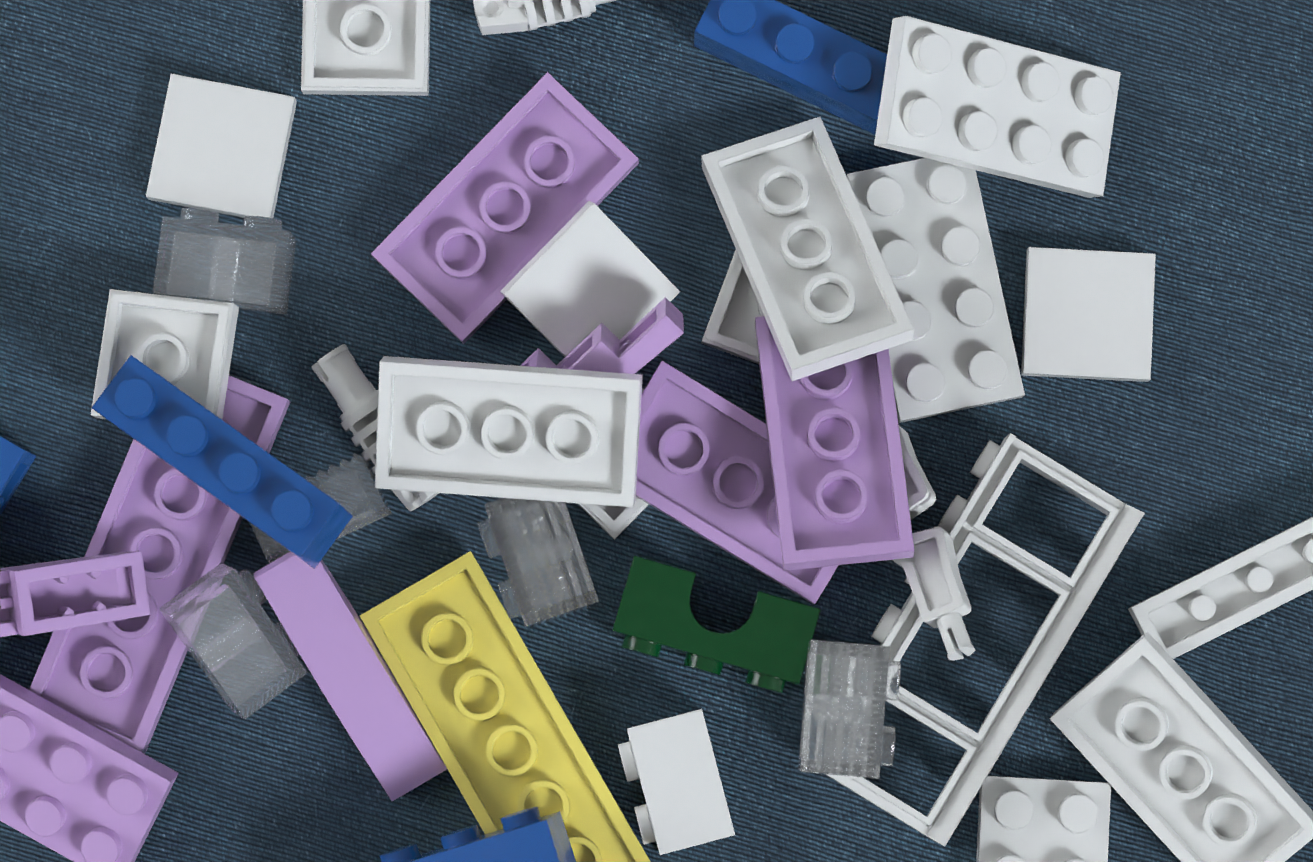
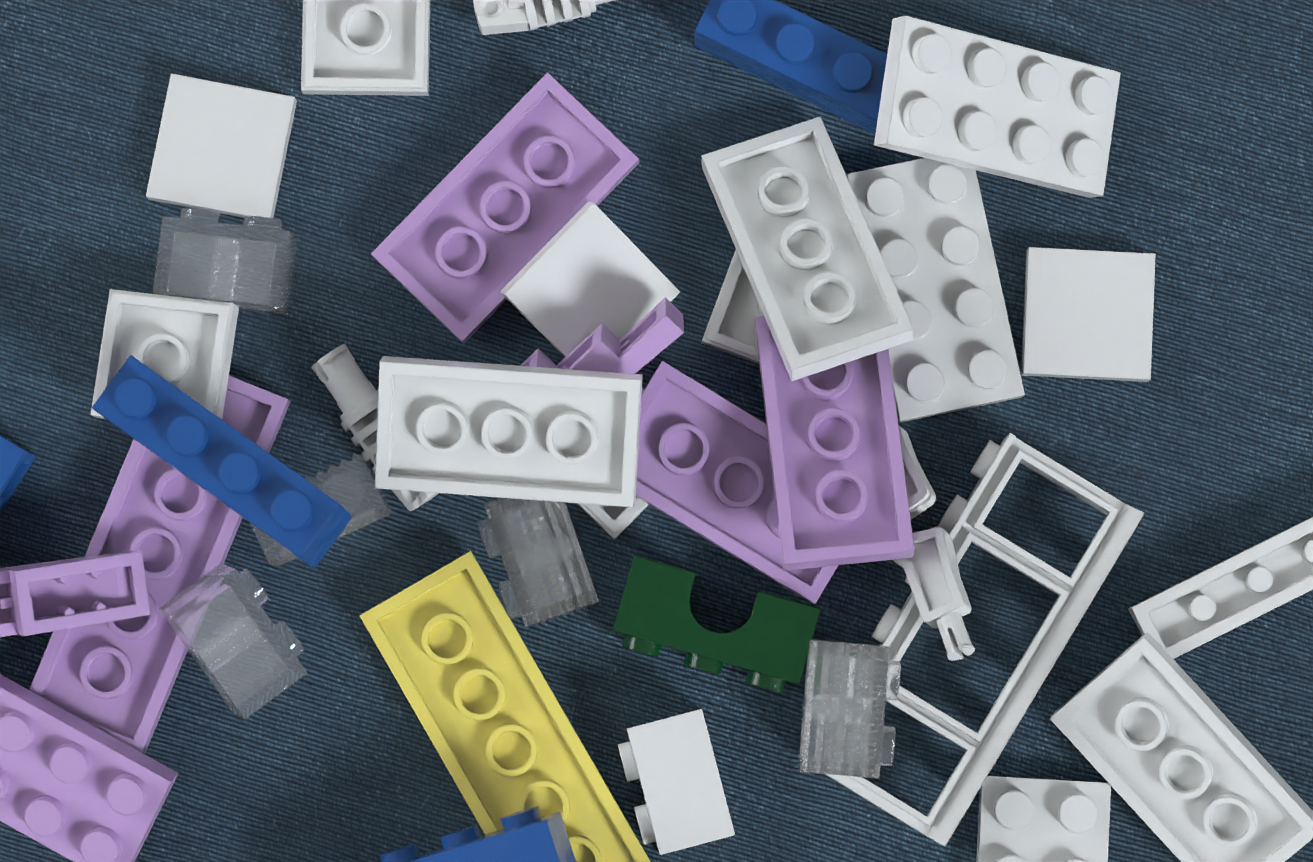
lavender slope [254,552,447,801] -> none

